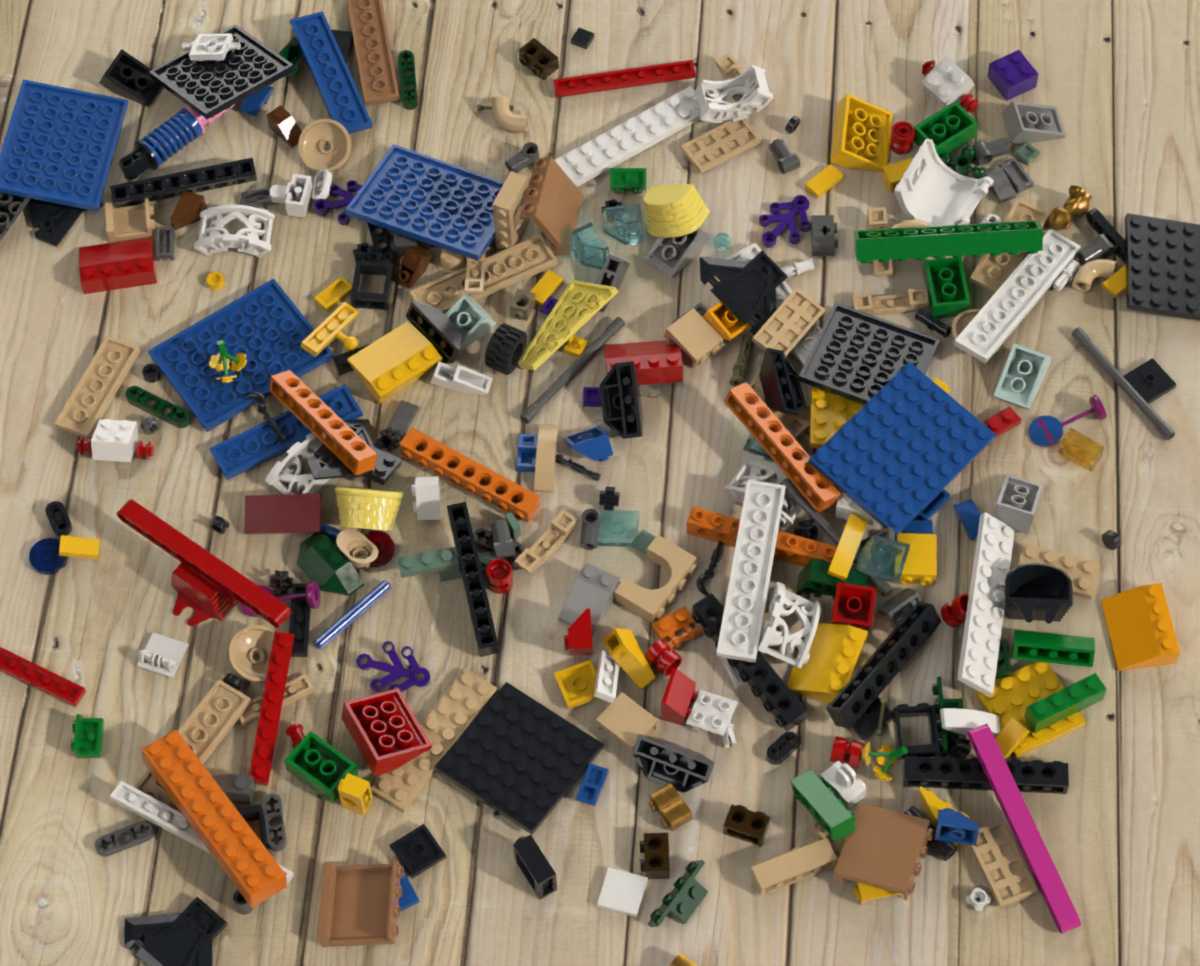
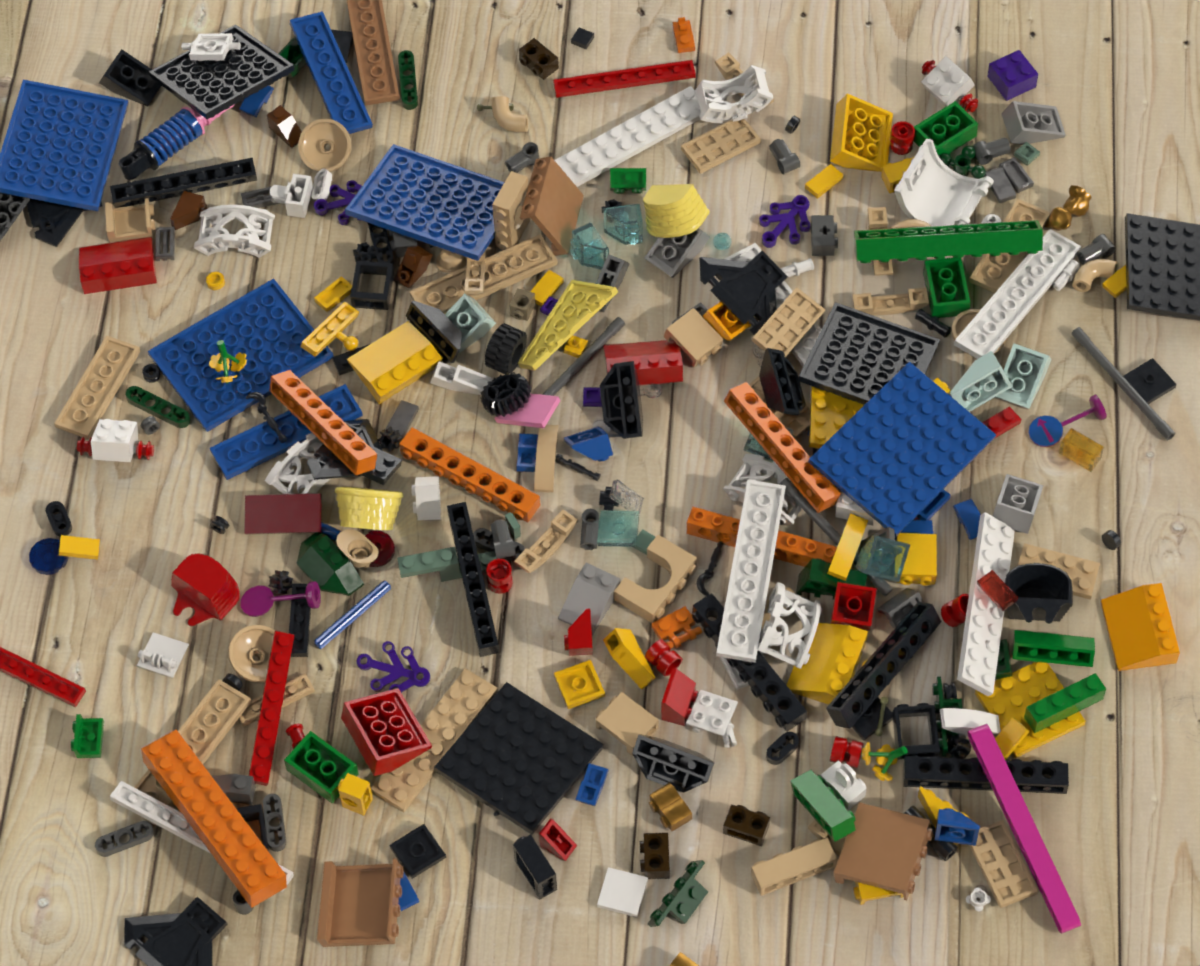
red beam [116,499,292,628] -> none
white plate [594,650,620,703] -> none
olive pin [729,335,753,387] -> none
black gear [794,520,818,540] -> none
black beam [1086,208,1126,264] -> none
none -> black gear [480,372,531,417]
none -> bright pink tile [495,393,560,428]
none -> red slope [539,818,577,861]
none -> clear plate [610,480,644,516]
none -> orange plate [672,17,695,53]
none -> black bush [943,682,957,699]
none -> light aqua slope [950,351,1013,412]
none -> clear red tile [977,570,1018,612]

